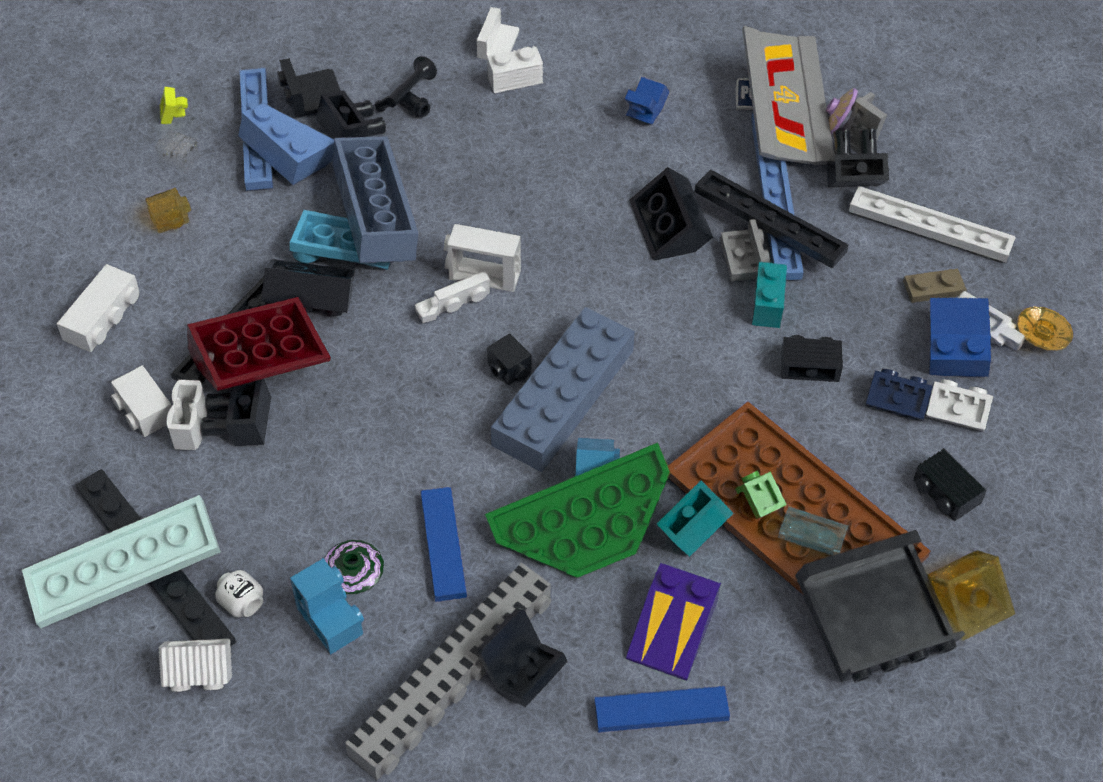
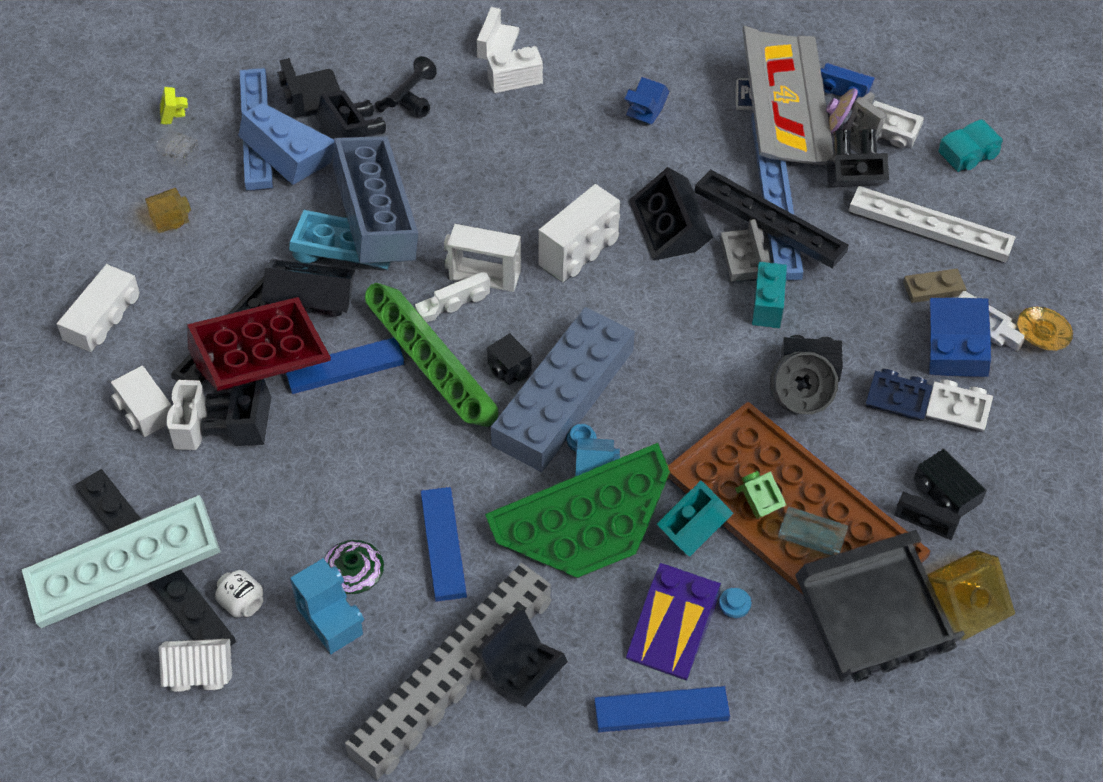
none -> blue tile [285,338,404,394]
none -> bright green beam [365,283,498,427]
none -> white brick [538,184,620,282]
none -> dark azure plate [567,424,597,452]
none -> dark azure plate [719,588,751,618]
none -> dark grey wheel [770,352,838,414]
none -> blue bracket [821,63,874,100]
none -> white bracket [873,101,924,148]
none -> black plate [894,491,961,541]
none -> teal brick [938,119,1003,172]

